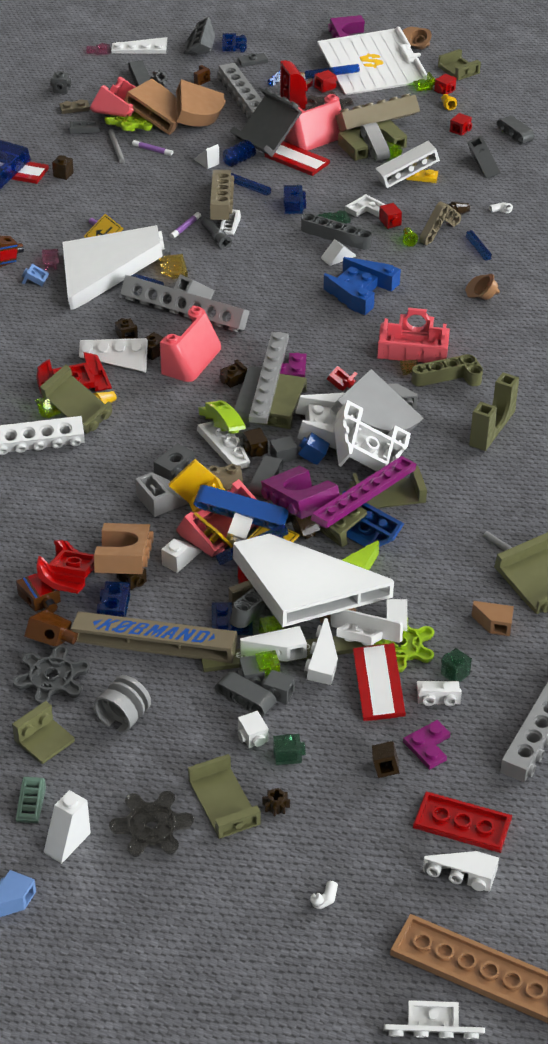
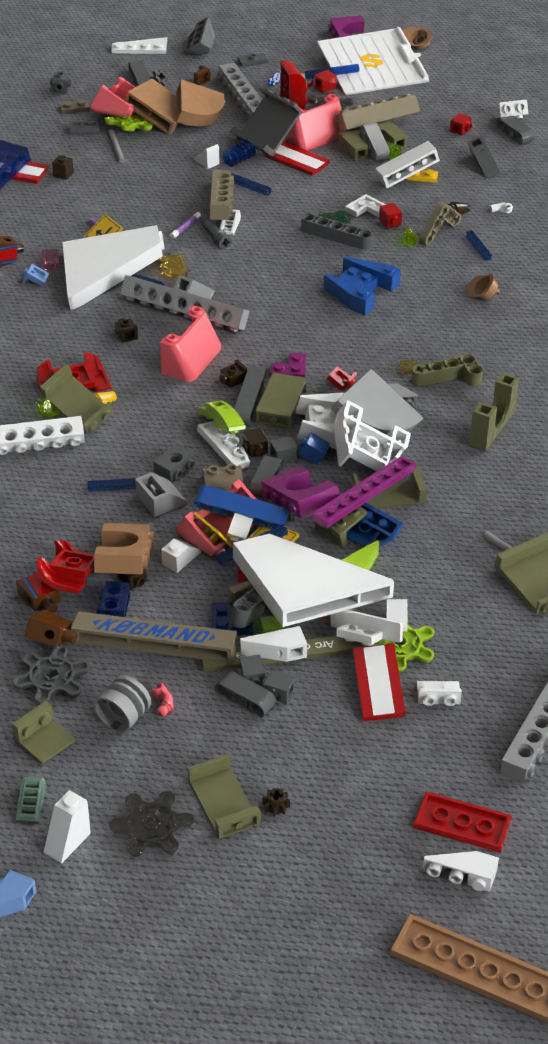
white wing [79,338,148,373] -> none
clear pink plate [86,43,110,55] -> none
medium lavender bar [132,140,173,156] -> none
dark brown brick [145,332,164,360] -> none
yellow bracket [168,459,225,513] -> none
clear blue plate [222,33,247,52] -> none
white brick [238,711,268,748] -> none
light grey plate [249,332,289,424] -> none
clear neon green bracket [255,650,280,676] -> none
clear green brick [273,734,306,765] -> none
clear blue brick [284,185,306,214] -> none
dark brown brick [289,515,320,539] -> none
white slope [304,618,338,685] -> none
white arm [310,881,338,909] -> none
white slope [321,239,356,266] -> none
dark brown brick [372,741,400,778] -> none
coral piece [377,308,450,363] -> none
white bracket [383,1001,485,1039] -> none
magenta plate [403,720,451,770] -> none
clear neon green bracket [413,72,435,91] -> none
red brick [434,73,456,95] -> none
olive panel [438,49,481,80] -> none
yellow cone [441,94,457,110] -> none
clear green brick [441,648,472,683] -> none
medium nougat slope [472,601,514,636] -> none
none -> clear blue axle [87,478,136,492]
none -> coral piece [151,682,174,716]
none -> white bracket [495,100,528,119]

